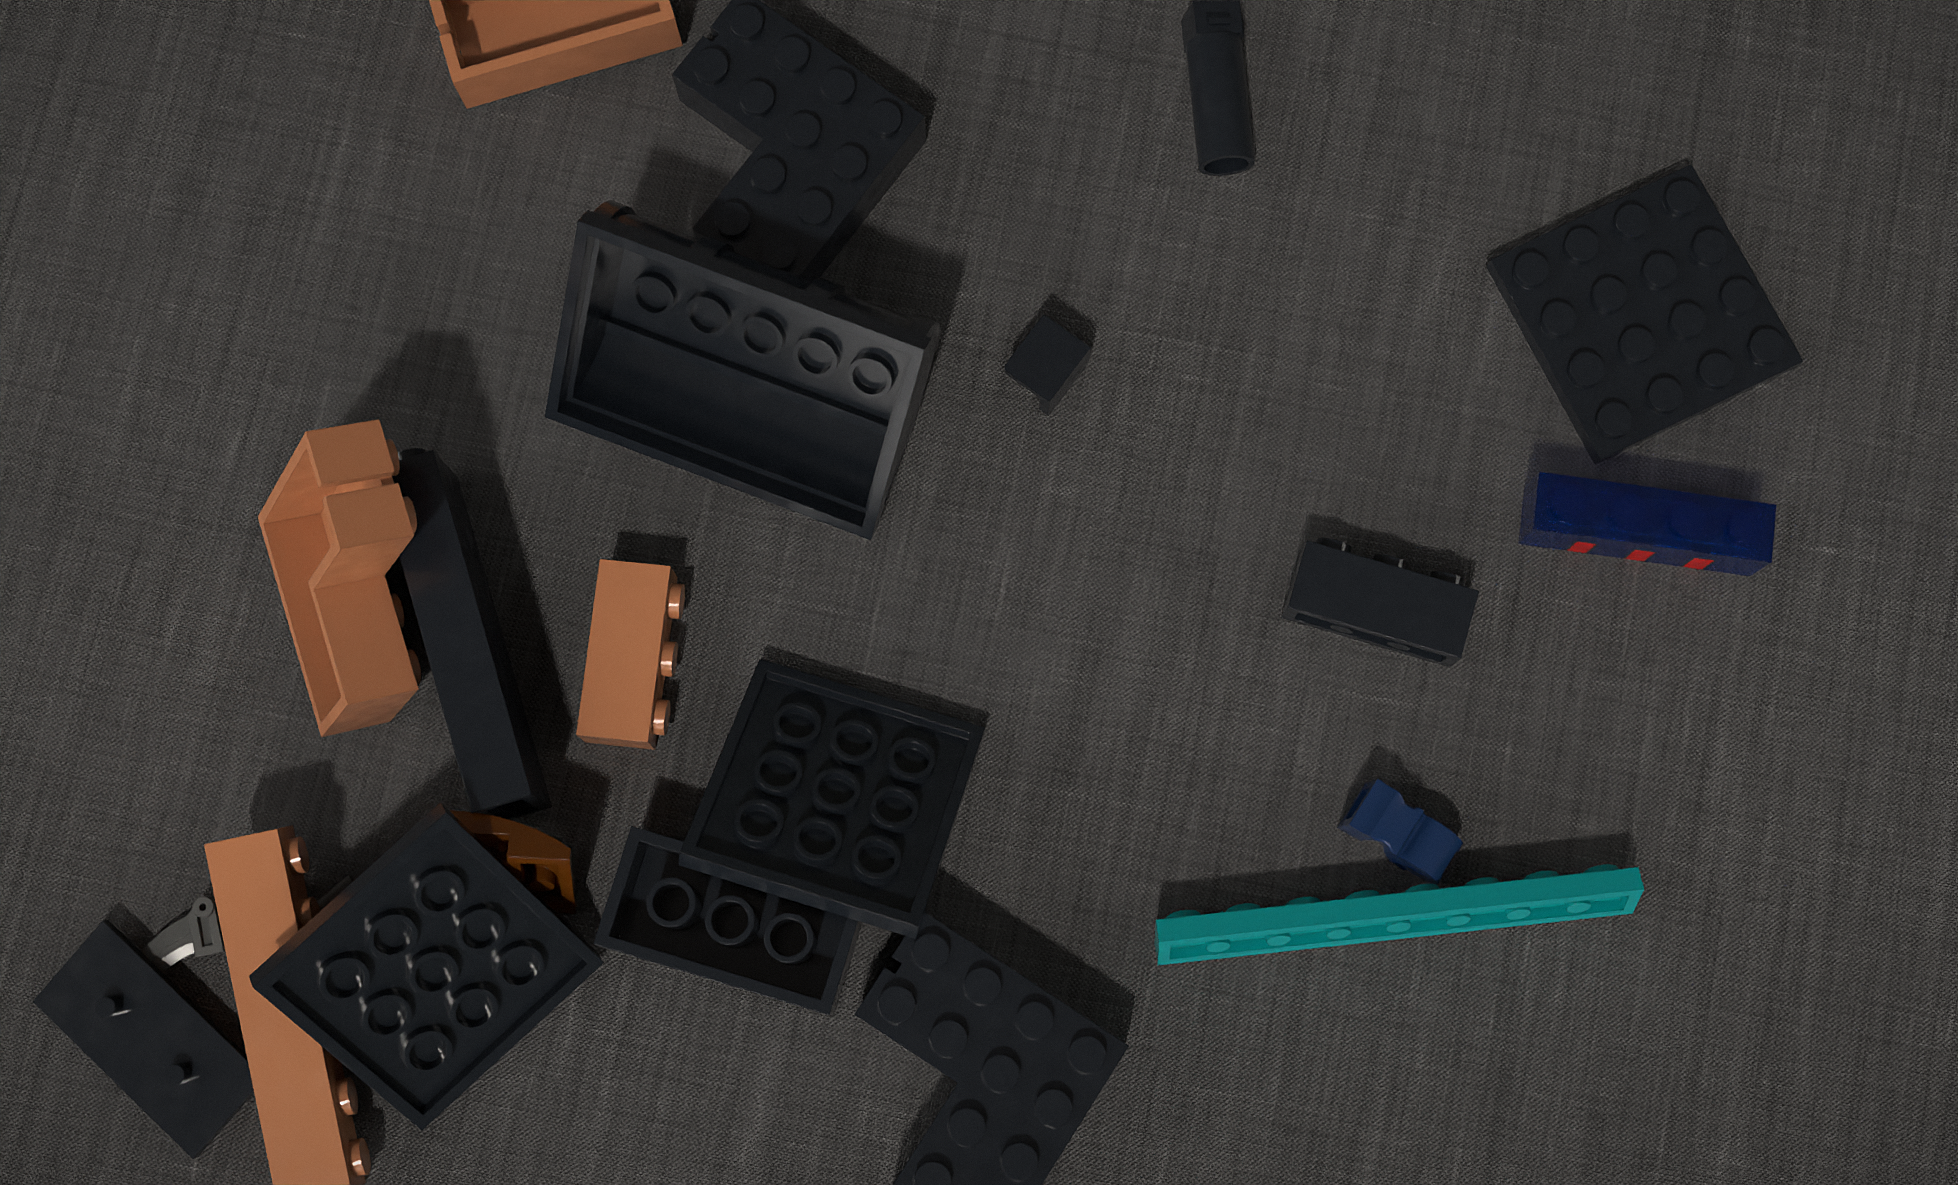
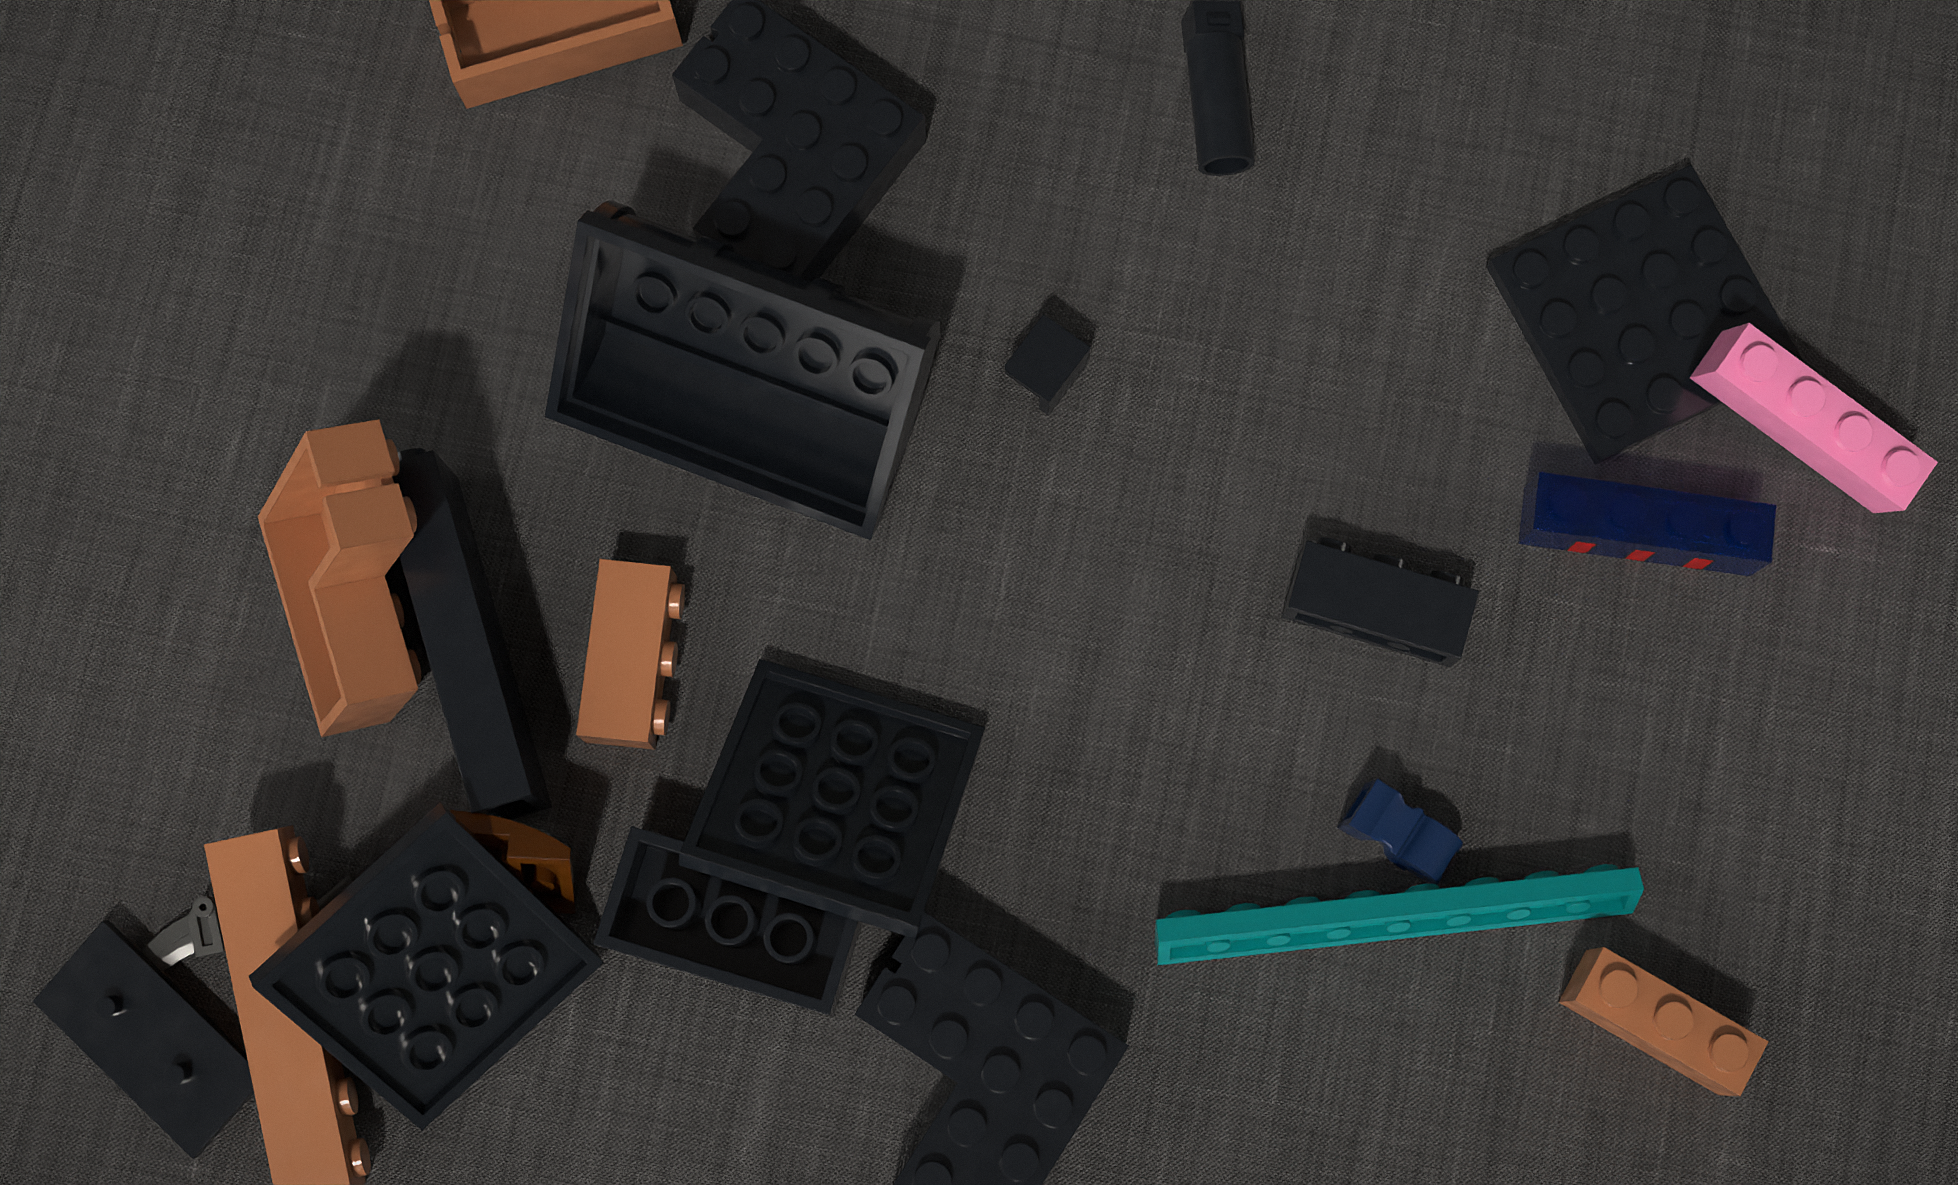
none -> nougat brick [1559,947,1768,1096]
none -> bright pink brick [1690,323,1938,513]

